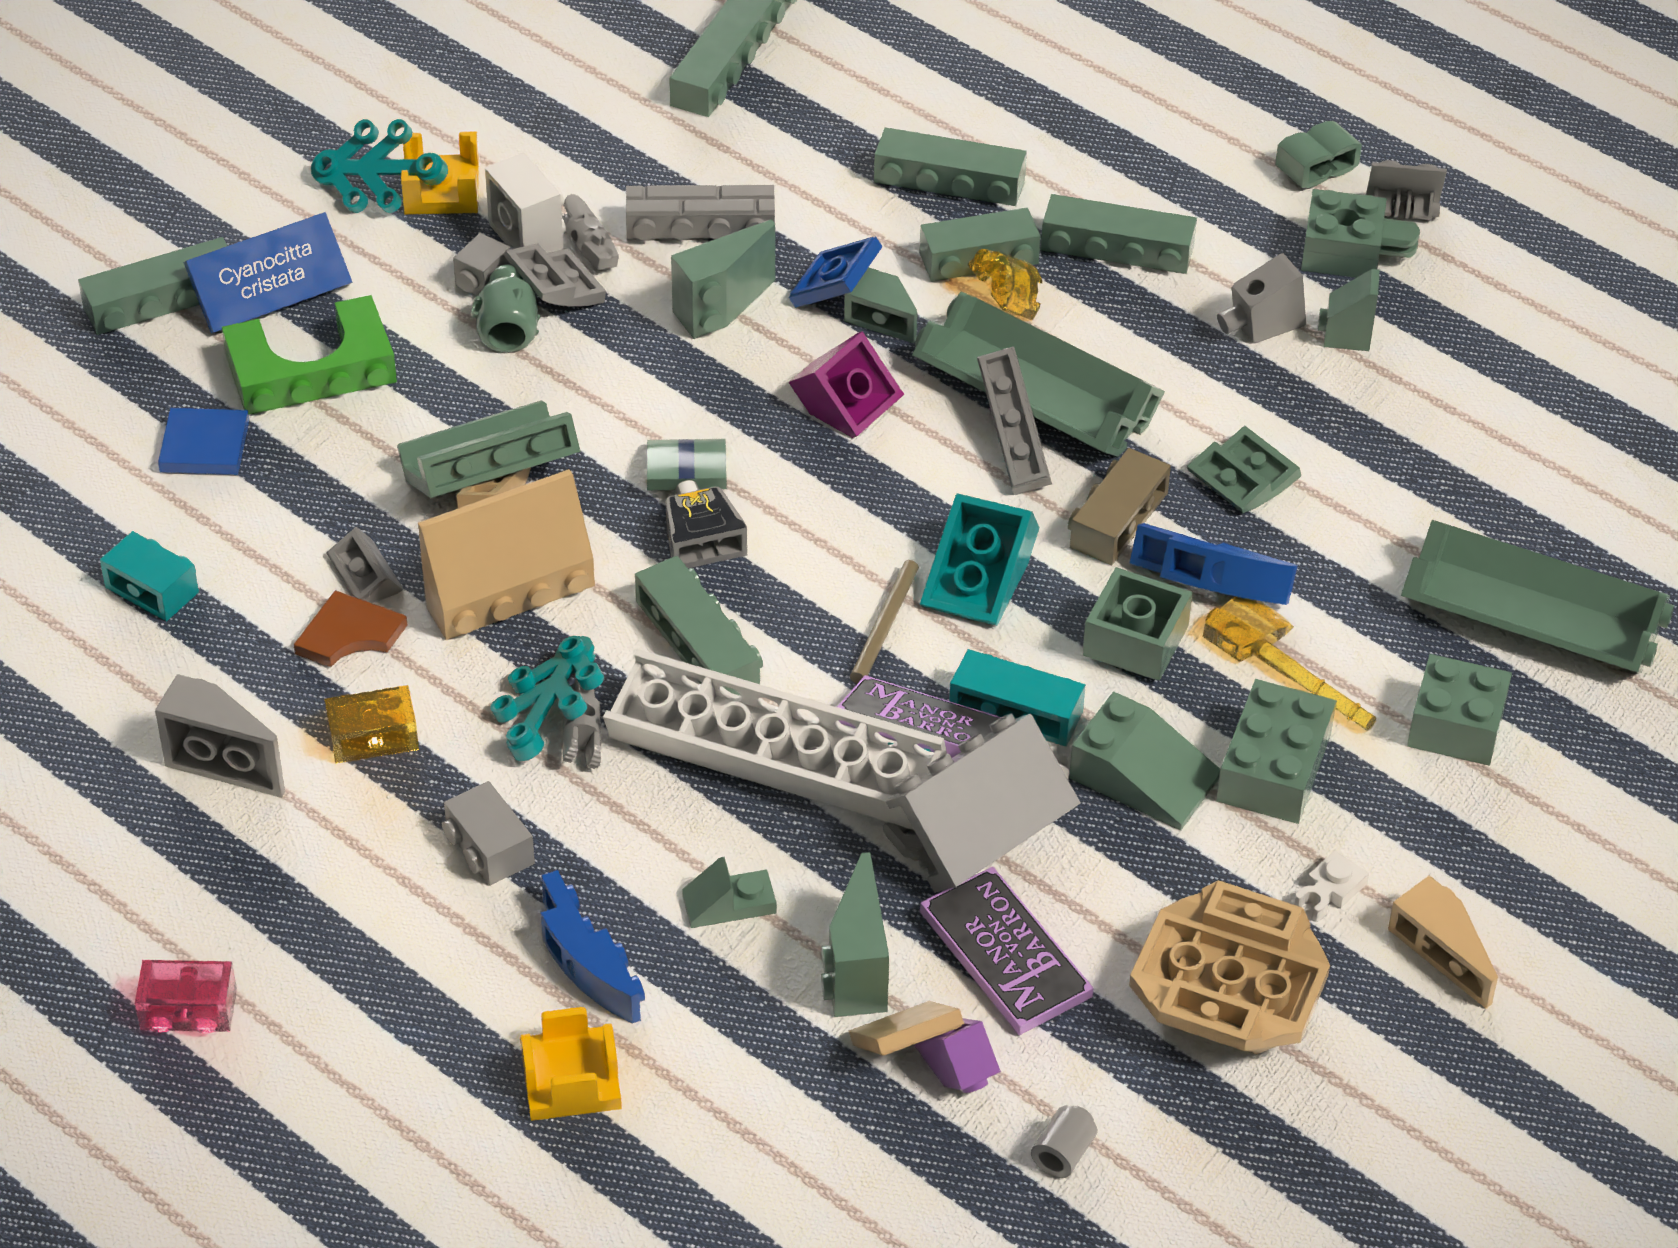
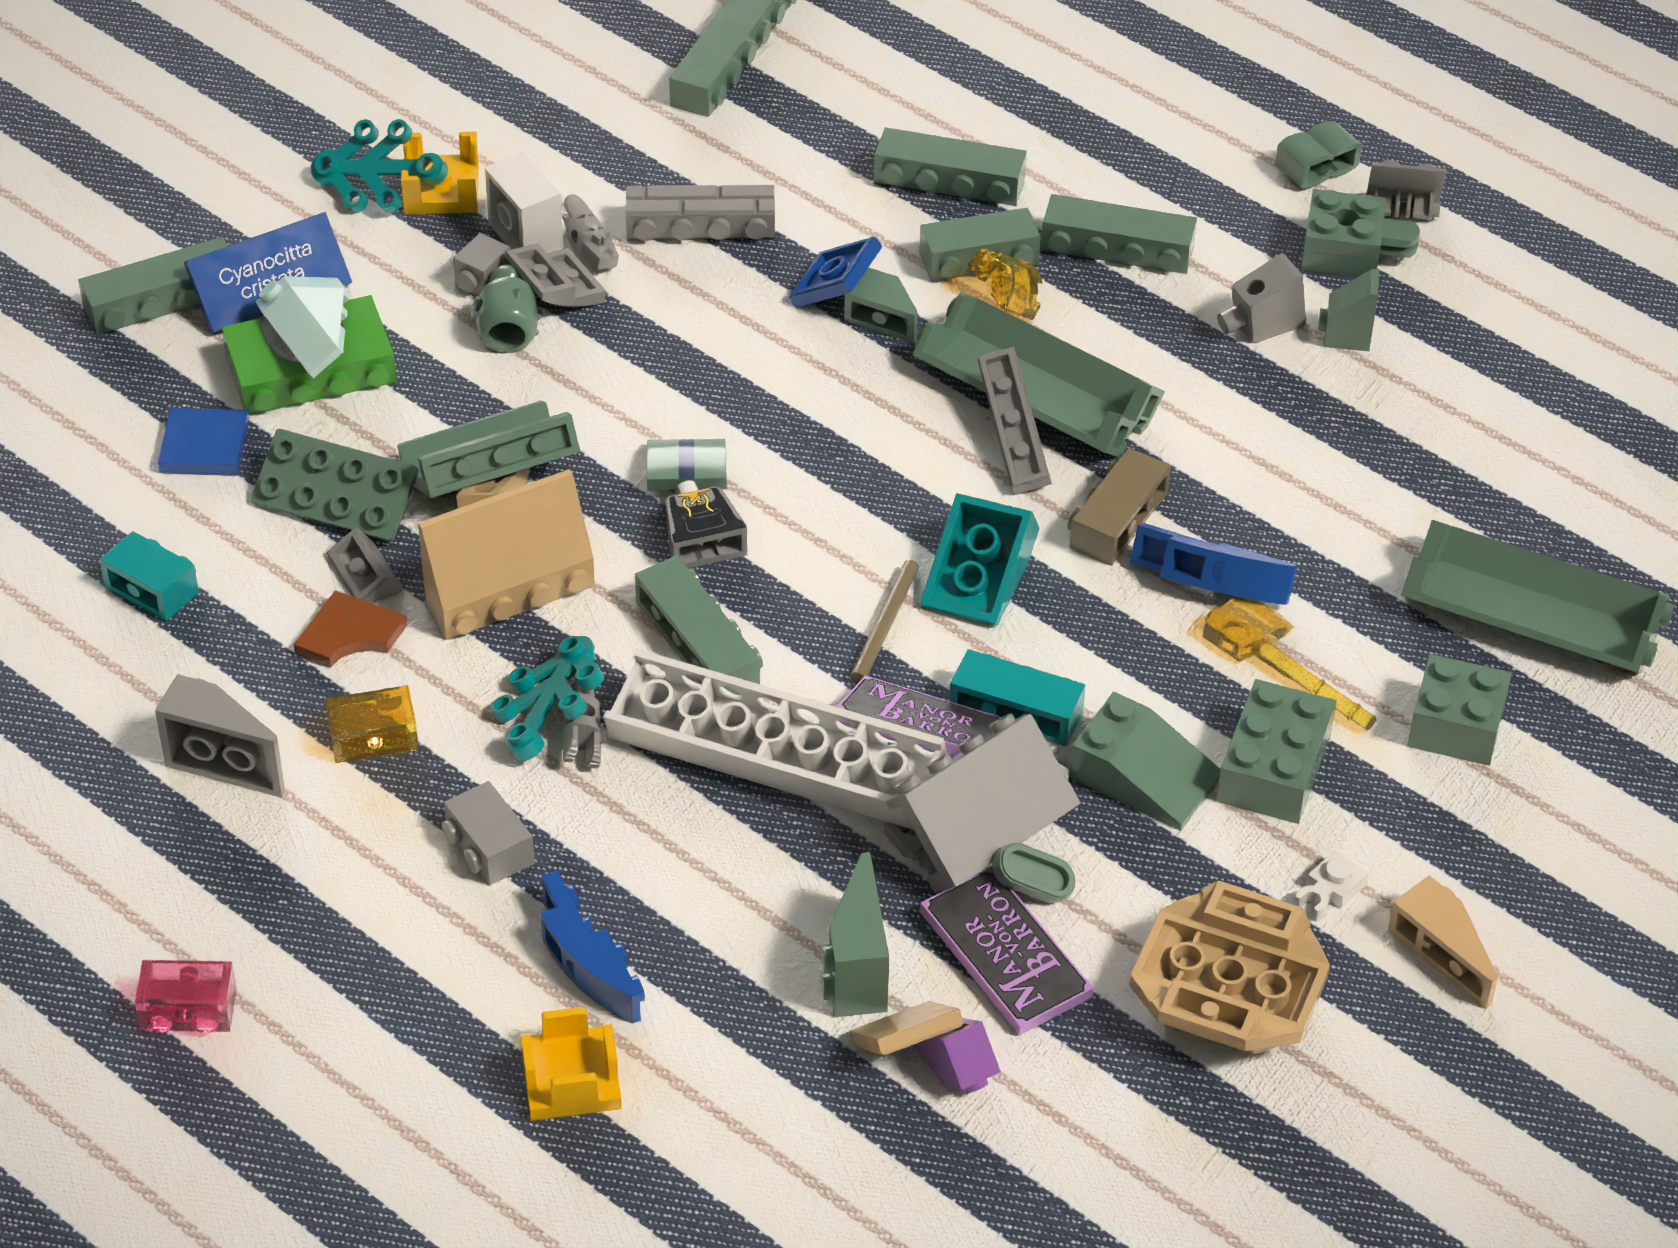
sand green slope [671,219,775,339] -> none
sand green slope [682,856,777,928] -> none
magenta slope [788,331,904,438] -> none
light grey brick [1031,1105,1098,1178] -> none
sand green brick [1083,567,1193,681] -> none
sand green slope [1187,425,1302,513] -> none
none -> sand green bracket [251,428,419,542]
none -> light aqua wedge [255,276,349,379]
none -> sand green tile [992,842,1076,903]

